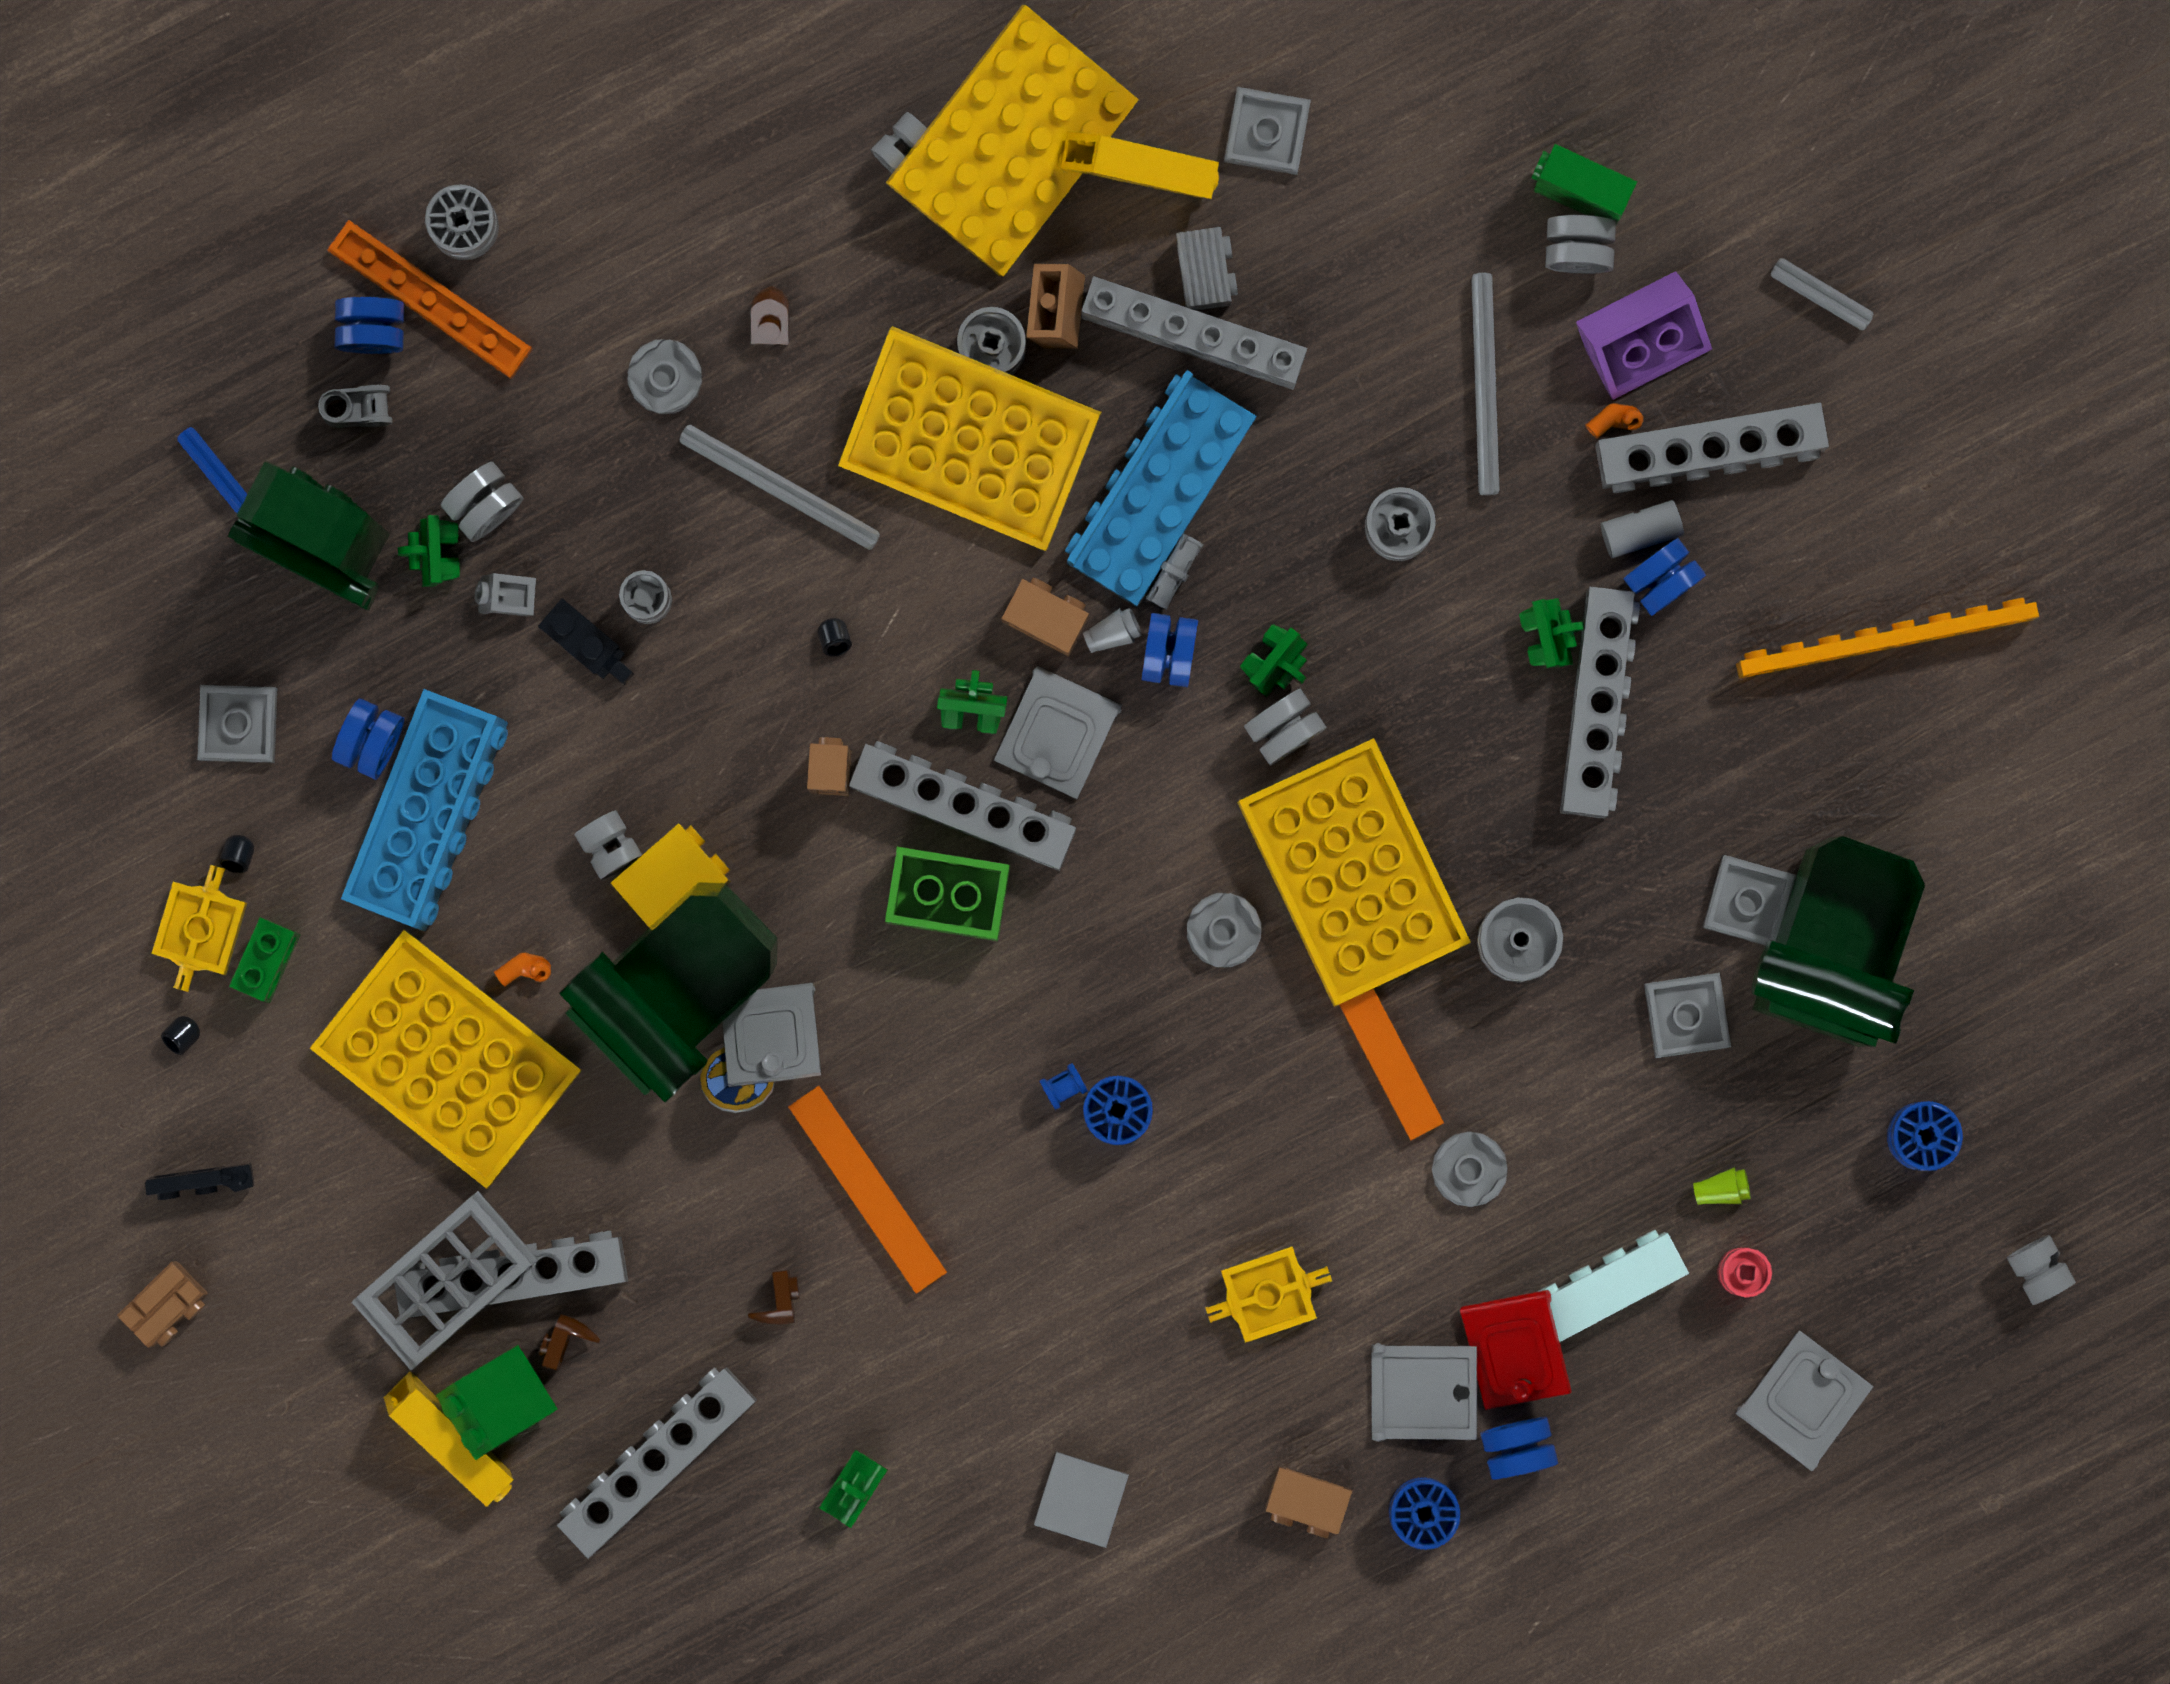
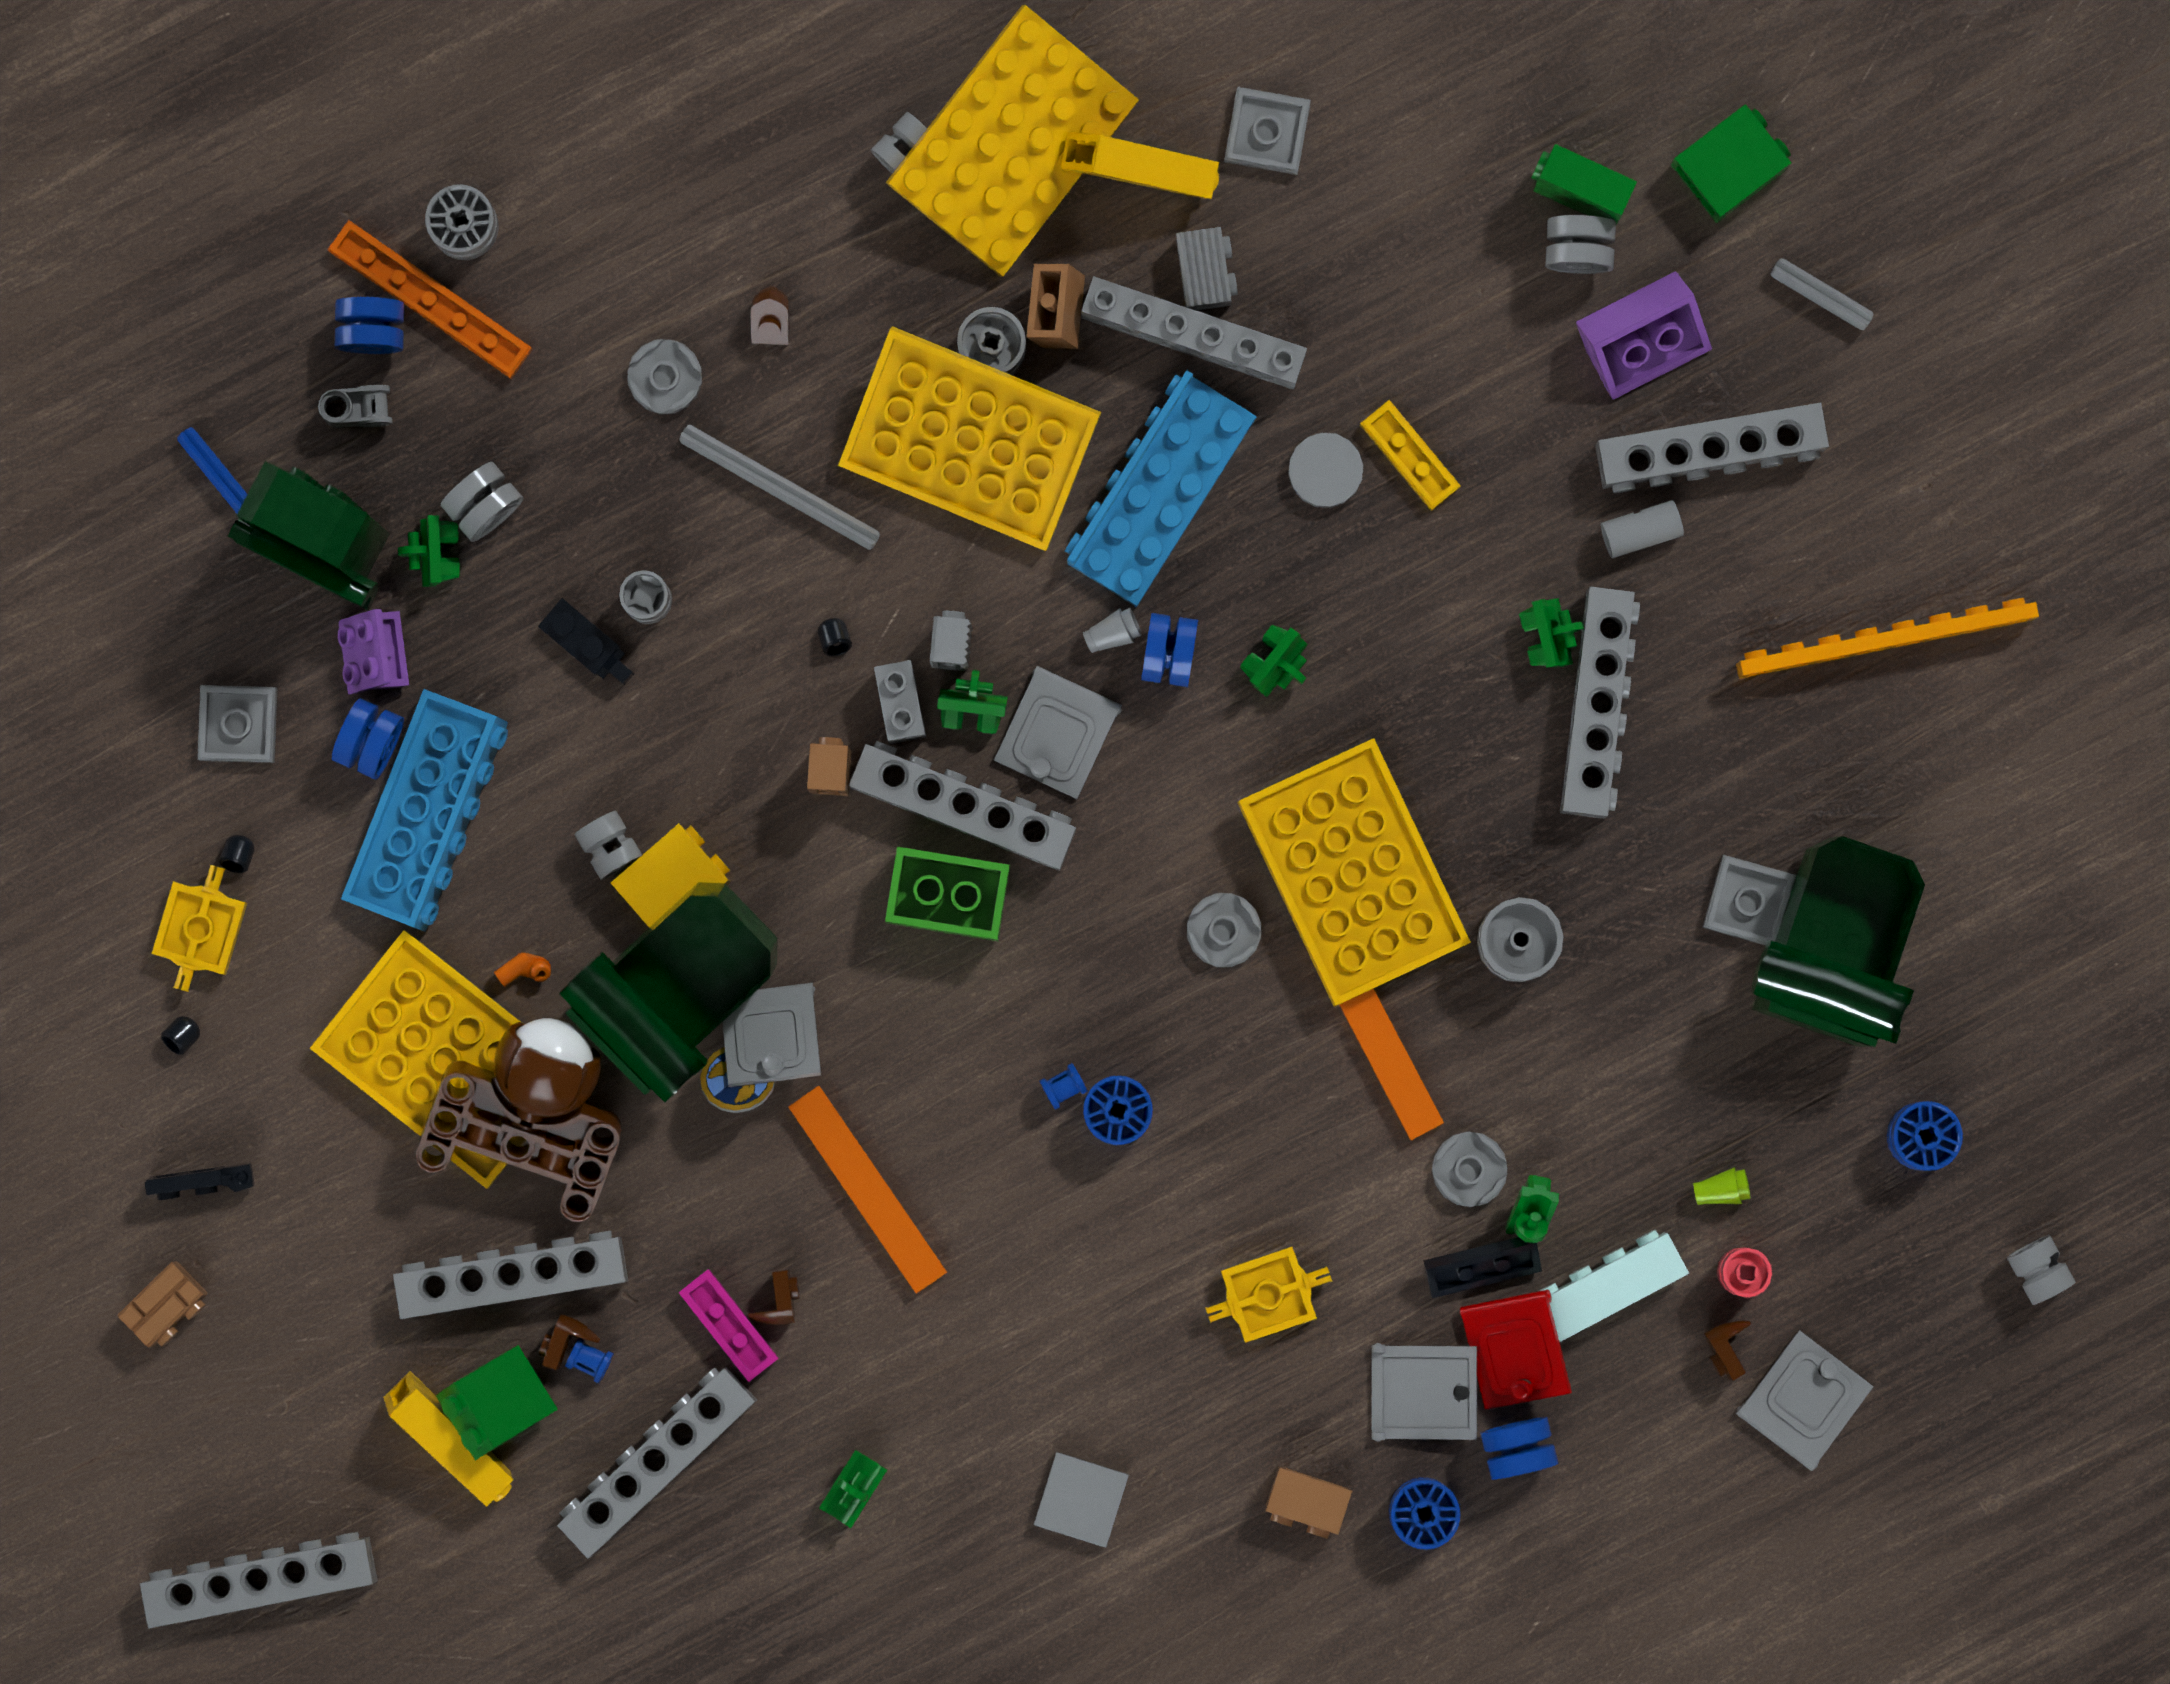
green brick [229,917,301,1003] -> none
light grey piece [352,1191,538,1371] -> none
light grey bracket [475,573,536,616] -> none
medium nougat brick [1001,577,1089,657] -> none
light grey pin [1146,533,1204,610] -> none
light grey wheel [1244,688,1327,766] -> none
light grey wheel [1365,487,1435,561] -> none
light grey axle [1471,273,1499,496] -> none
orange arm [1585,403,1643,439] -> none
blue wheel [1623,538,1707,617] -> none
light grey tile [1644,973,1731,1058] -> none
none -> light grey brick [140,1532,378,1629]
none -> medium lavender bracket [338,609,409,694]
none -> reddish brown beam [416,1018,622,1222]
none -> blue bush [565,1338,614,1384]
none -> dark pink plate [678,1269,779,1382]
none -> light grey brick [874,660,926,744]
none -> light grey brick [930,611,973,671]
none -> light grey tile [1288,433,1363,508]
none -> yellow tile [1360,400,1461,511]
none -> black plate [1423,1237,1542,1298]
none -> green hips [1505,1175,1559,1243]
none -> green brick [1671,104,1792,223]
none -> reddish brown plate [1704,1321,1751,1380]

